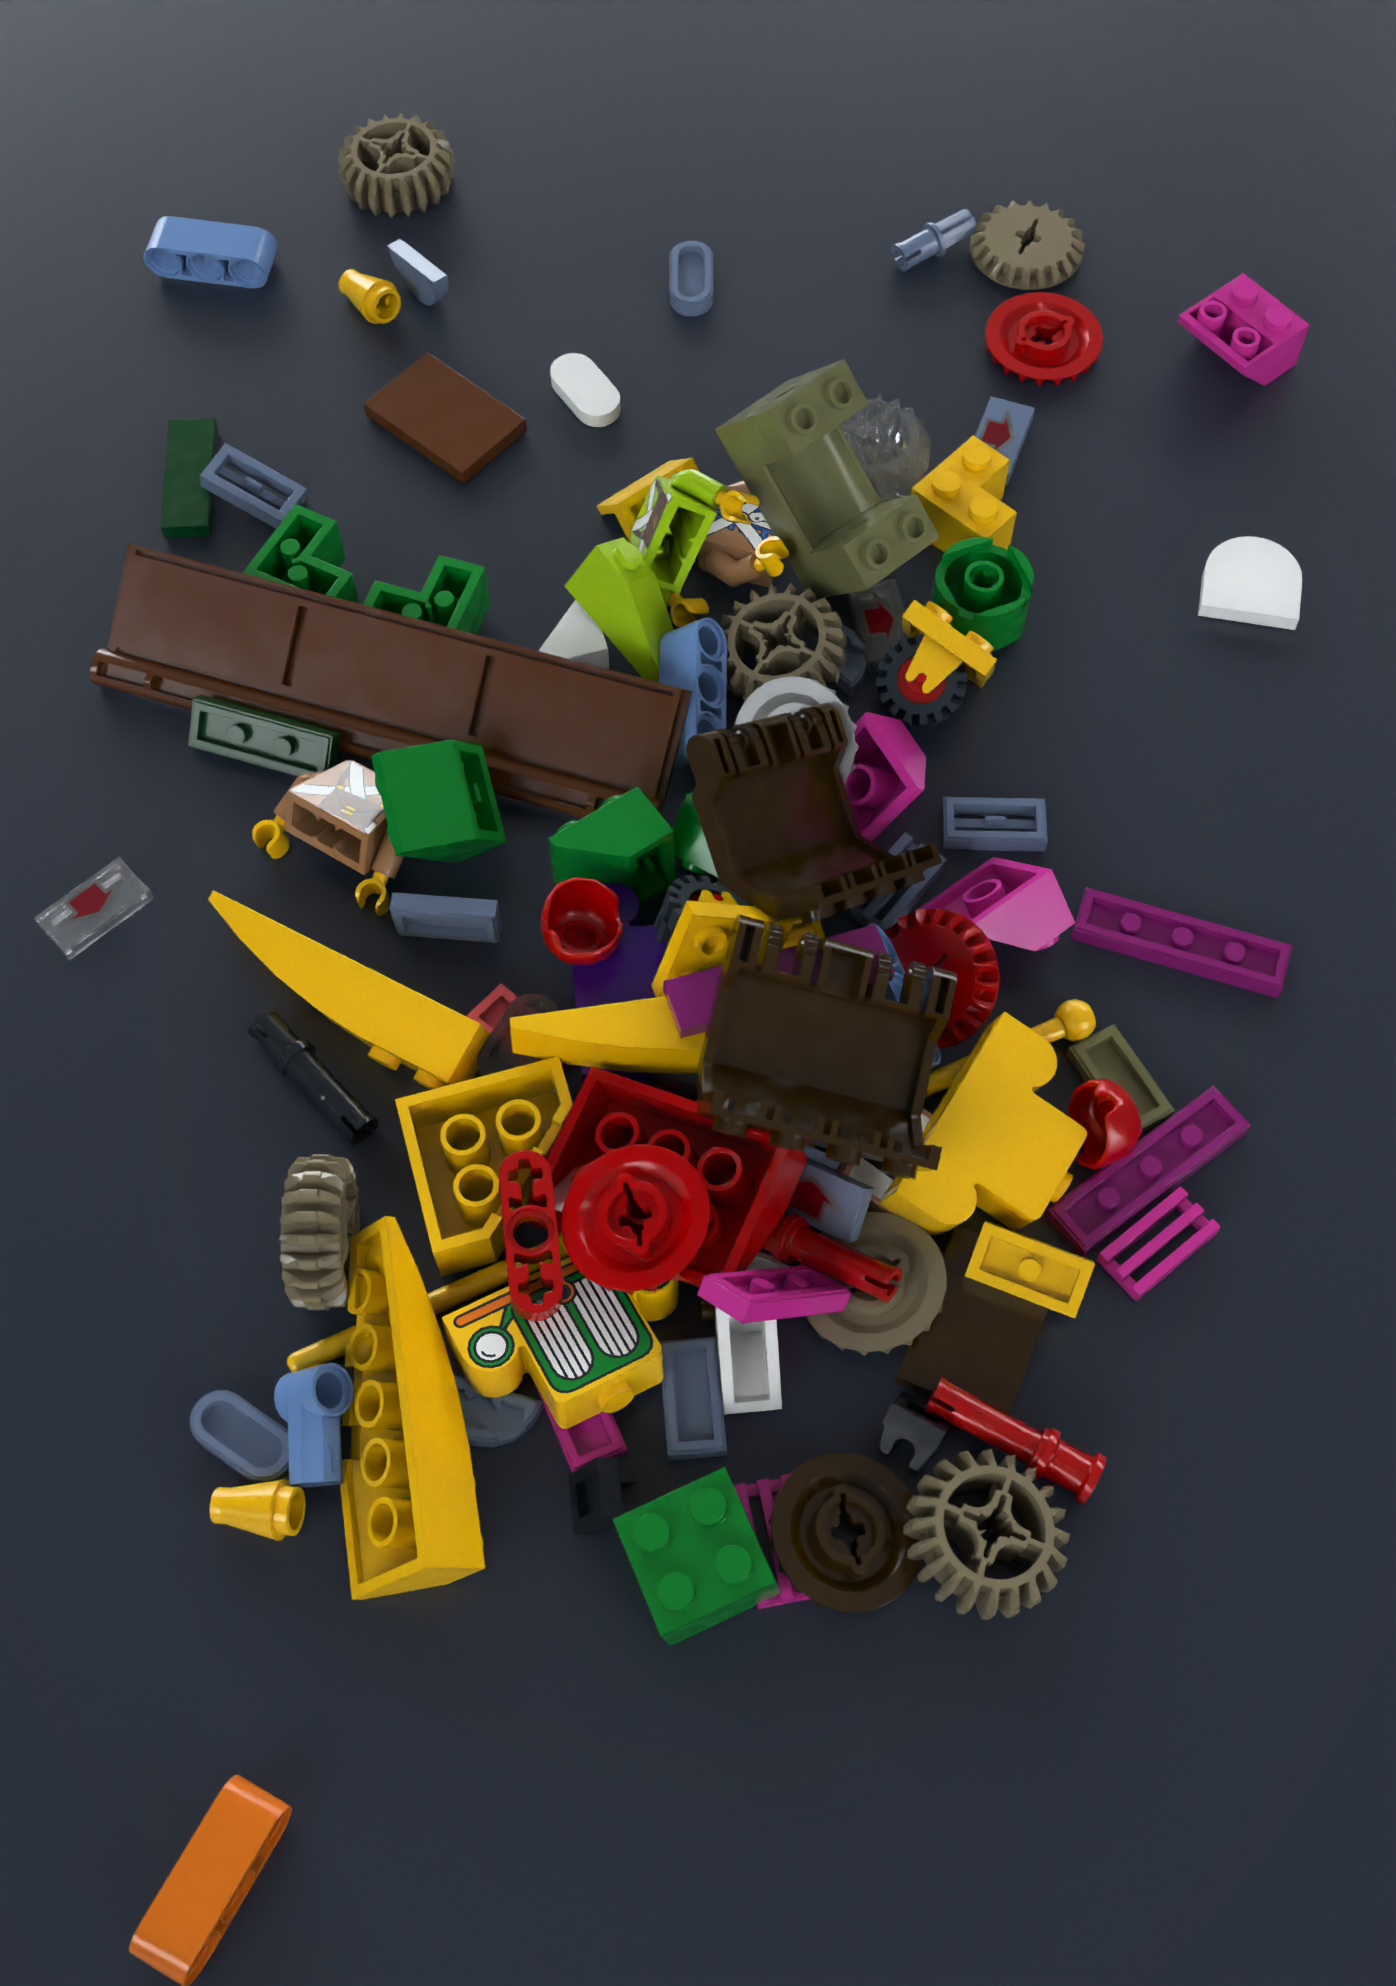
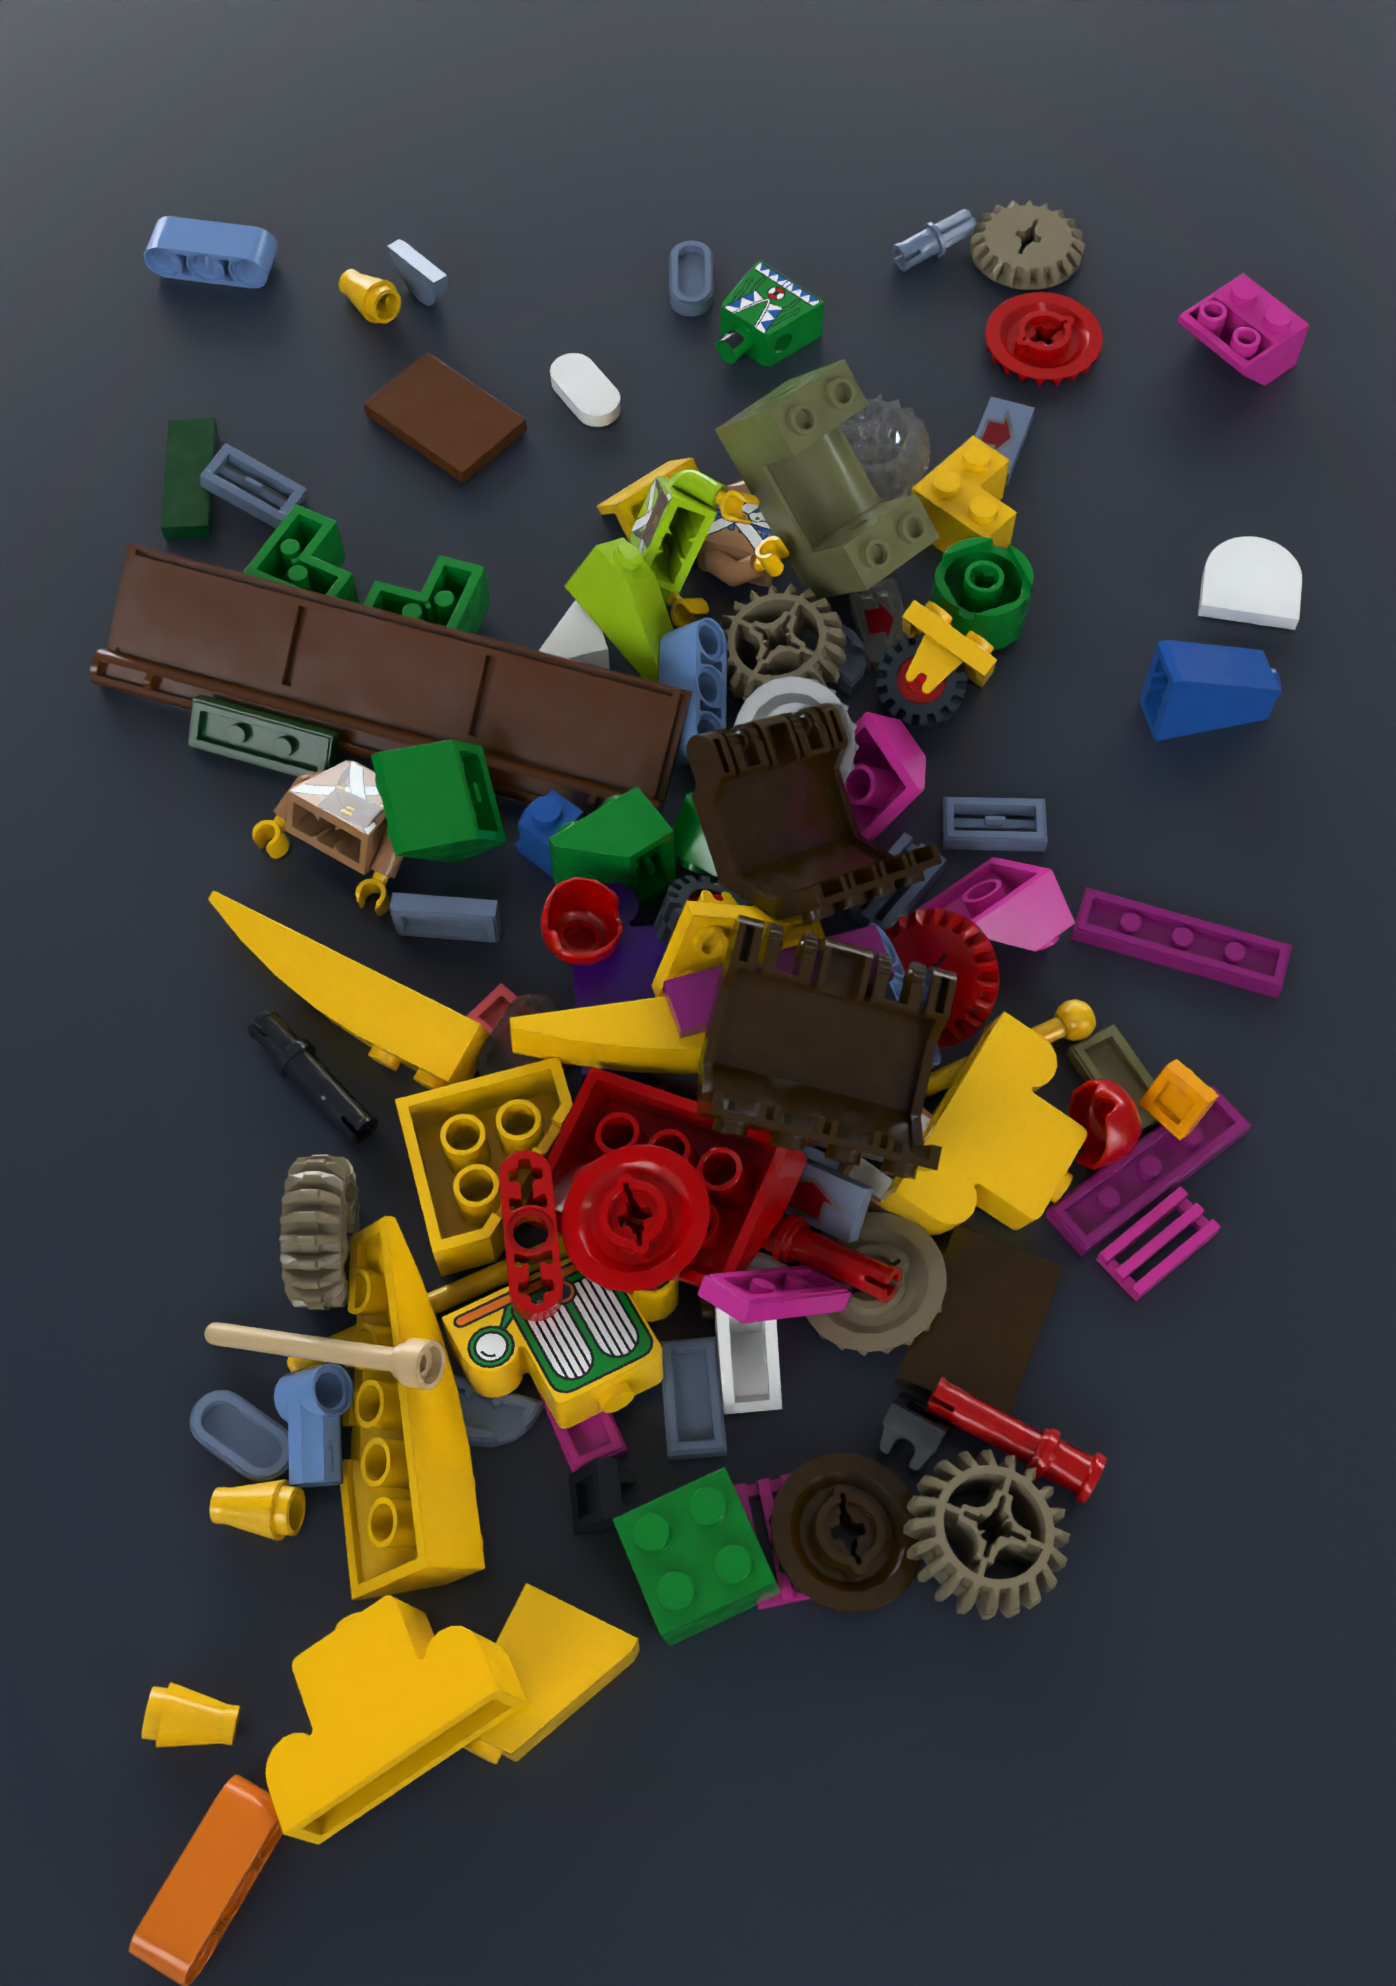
clear tile [34,857,154,960] -> none
dark tan gear [338,113,455,219] -> none
yellow panel [965,1221,1095,1319] -> none
none -> yellow cone [141,1682,240,1748]
none -> tan piece [204,1322,446,1390]
none -> yellow brick [265,1595,528,1845]
none -> yellow slope [463,1583,640,1765]
none -> blue brick [514,789,584,878]
none -> green torso [716,260,824,367]
none -> light orange tile [1138,1059,1219,1140]
none -> blue slope [1139,640,1281,741]

